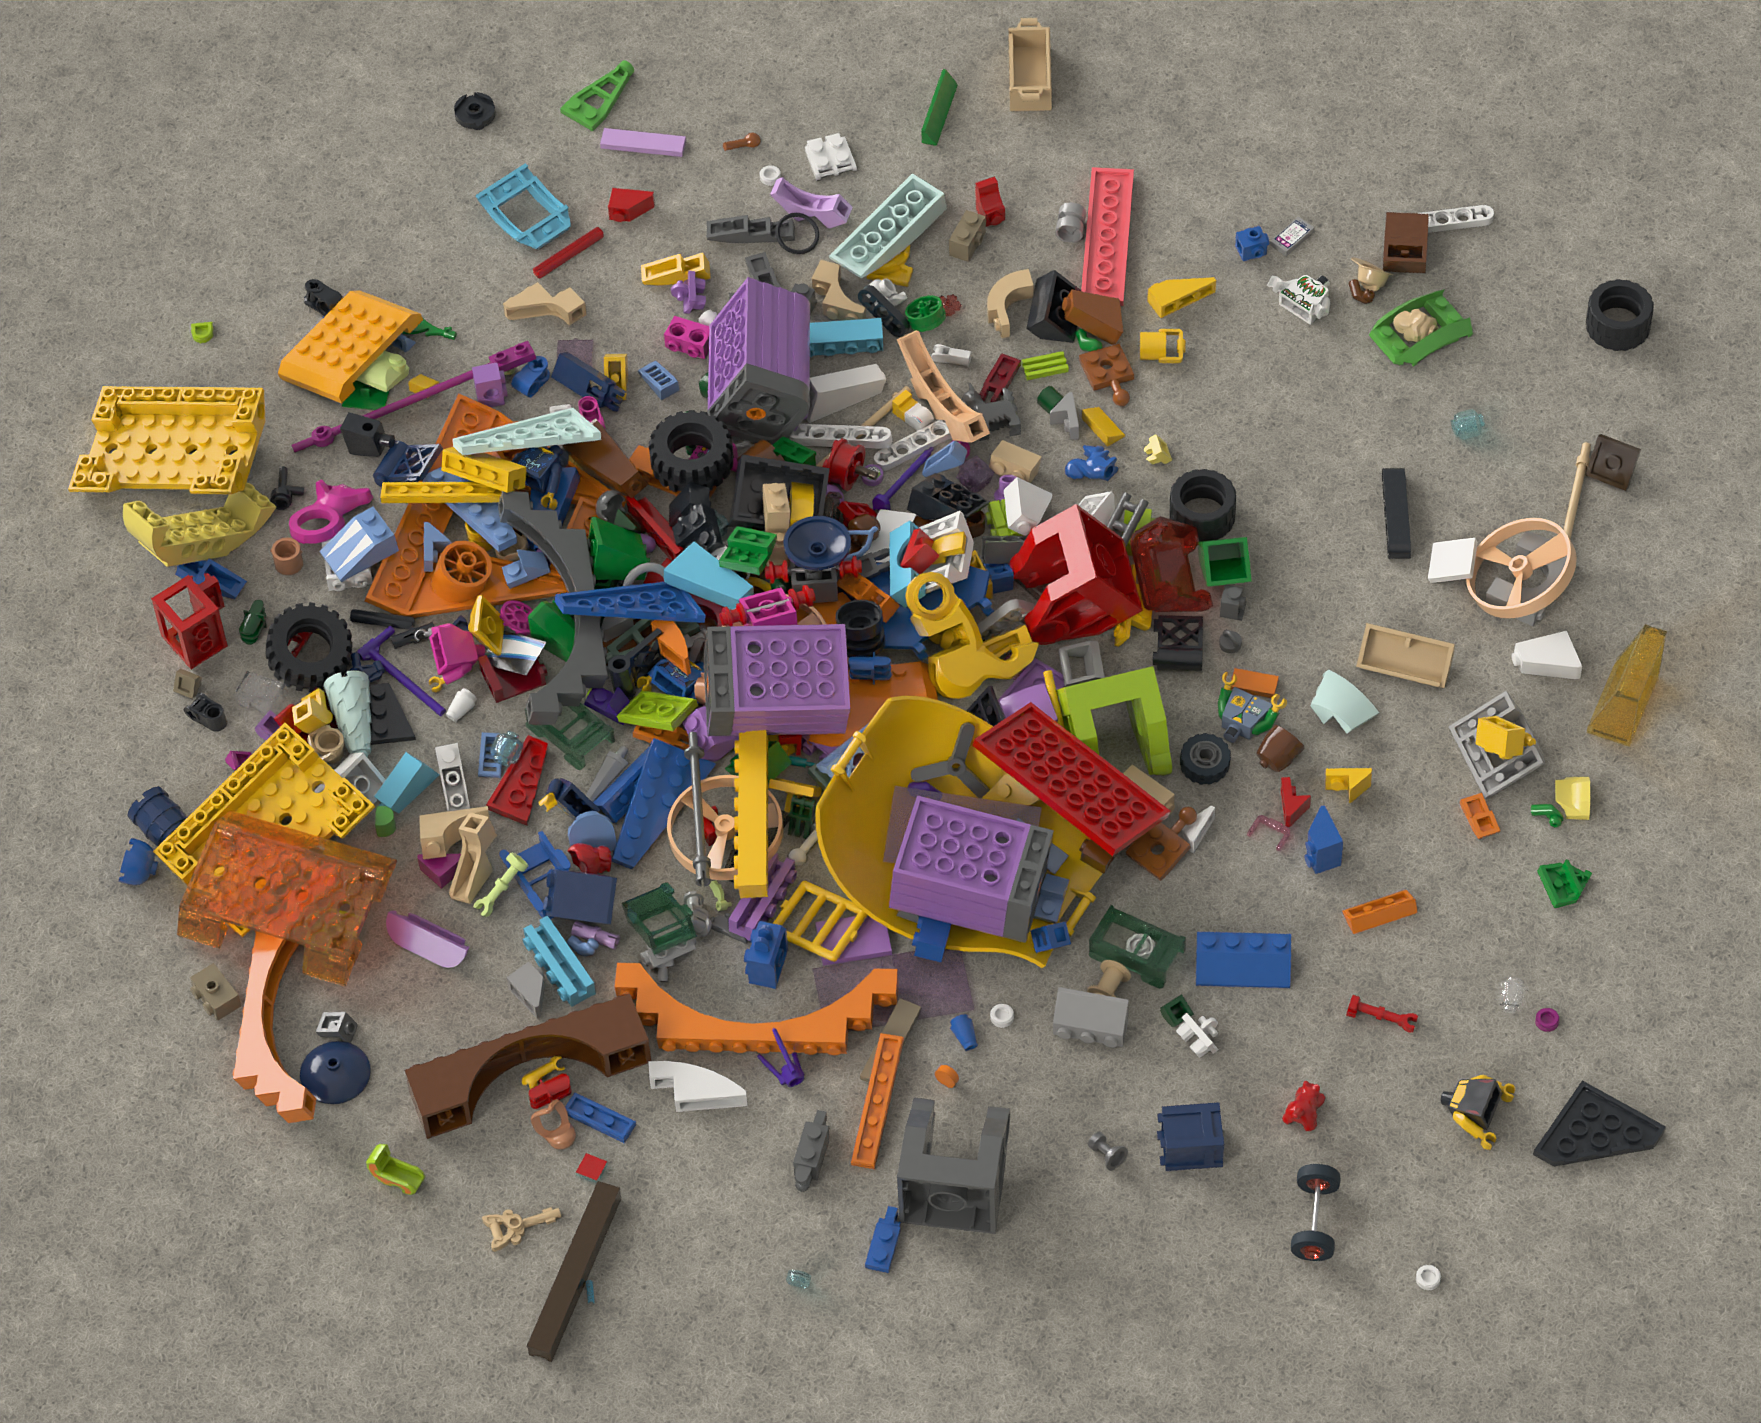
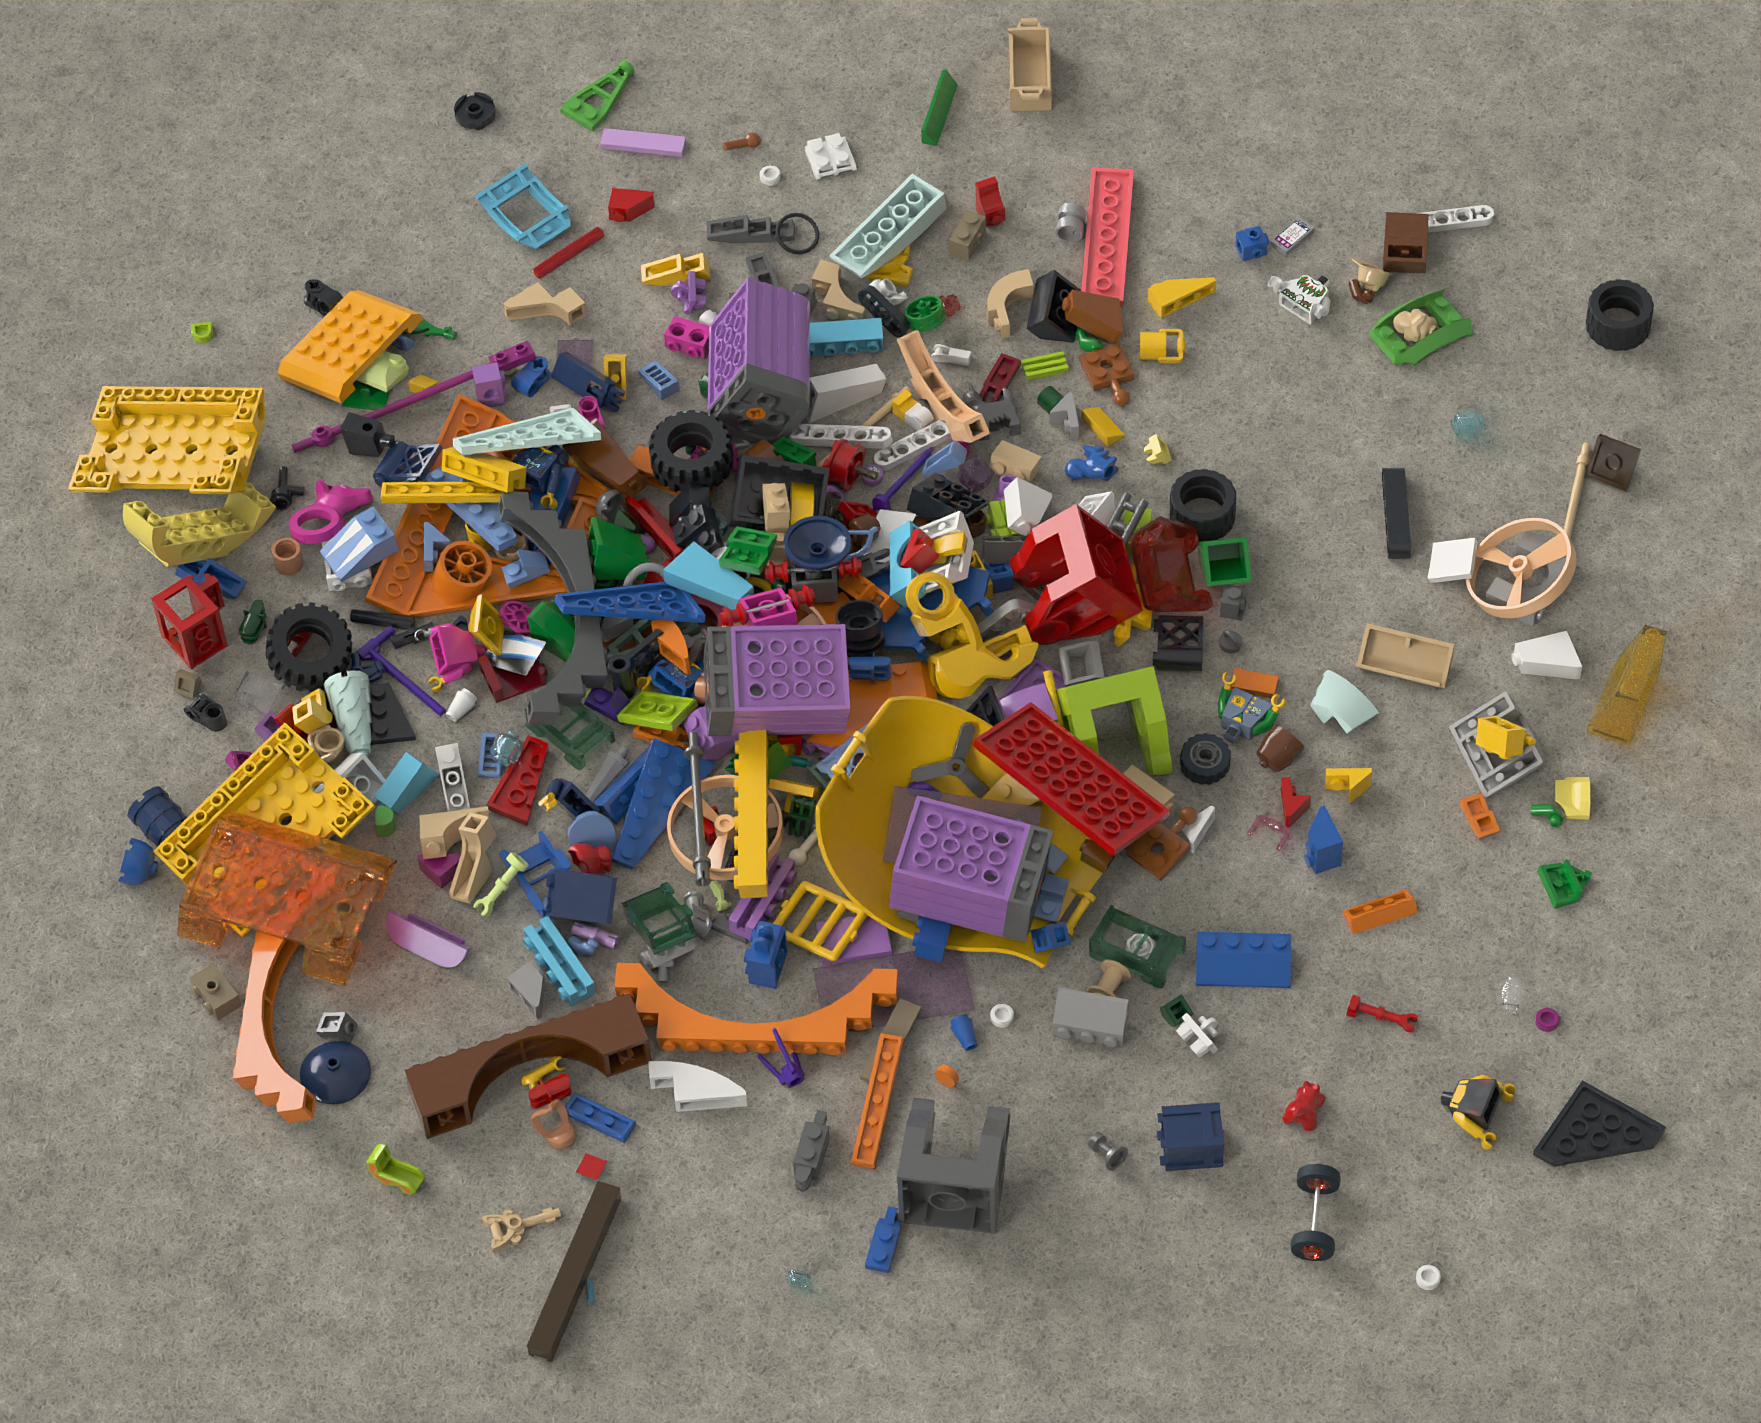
lavender arch [770,177,853,228] -> none

